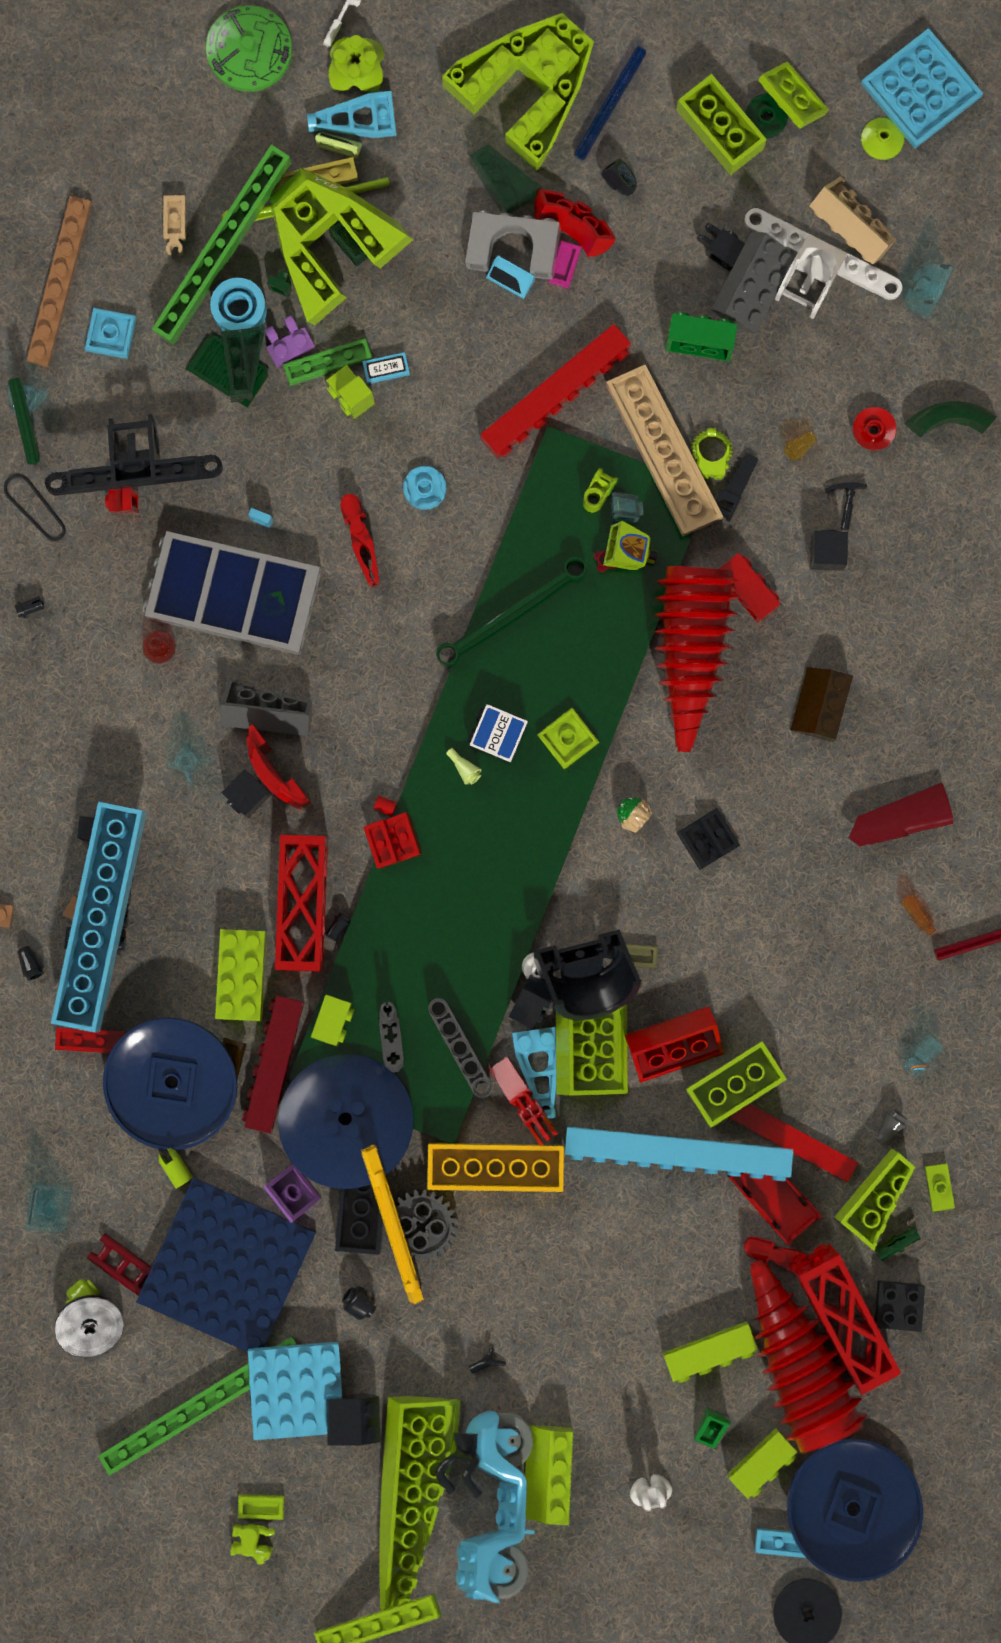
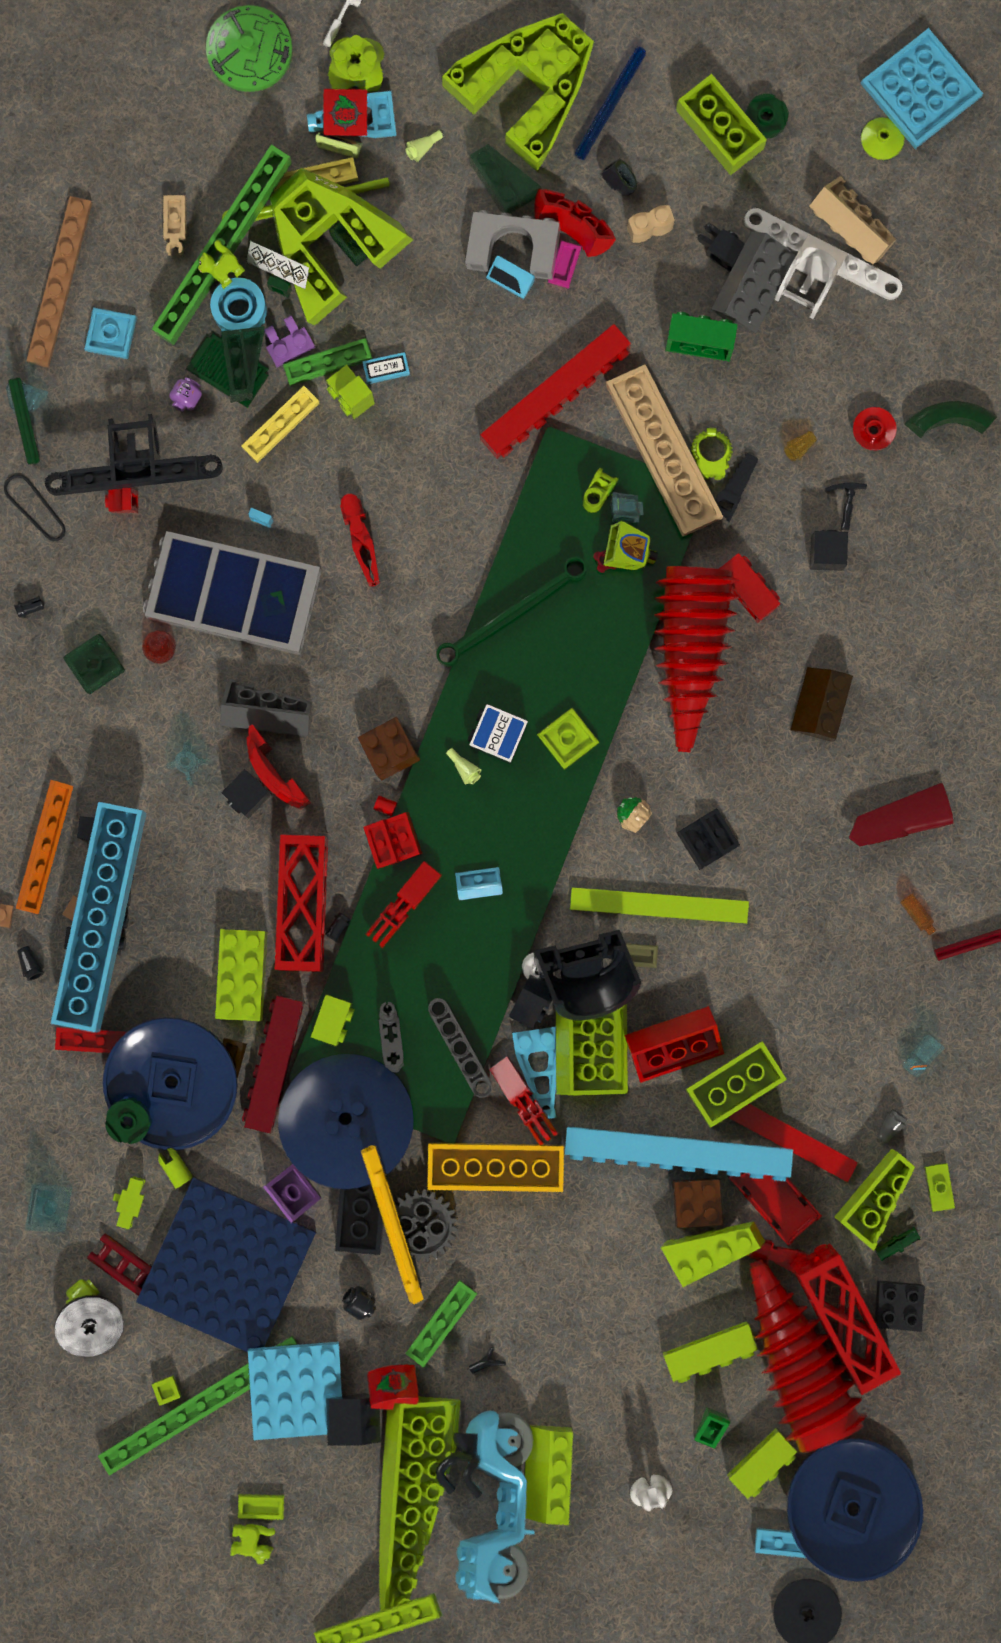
medium azure tile [403,466,446,510] -> none
lime plate [758,61,829,129] -> none
clear light blue slope [904,263,954,319] -> none
none -> orange plate [15,780,74,914]
none -> clear green brick [63,633,125,694]
none -> dark green plate [105,1097,152,1144]
none -> lime piece [113,1176,146,1229]
none -> lime plate [151,1375,182,1406]
none -> medium lavender head [169,378,202,412]
none -> lime animal [198,240,245,289]
none -> light yellow plate [241,386,320,463]
none -> white sticker [247,241,309,289]
none -> red slope [323,89,367,136]
none -> reddish brown brick [357,716,420,781]
none -> red arm [366,861,442,948]
none -> red slope [367,1365,419,1410]
none -> yellowish green cone [405,130,443,162]
none -> bright green plate [405,1279,477,1367]
none -> medium azure slope [455,867,503,900]
none -> lime tile [570,888,749,924]
none -> tan brick [627,205,675,243]
none -> lime wedge [660,1221,765,1287]
none -> reddish brown brick [673,1178,723,1228]

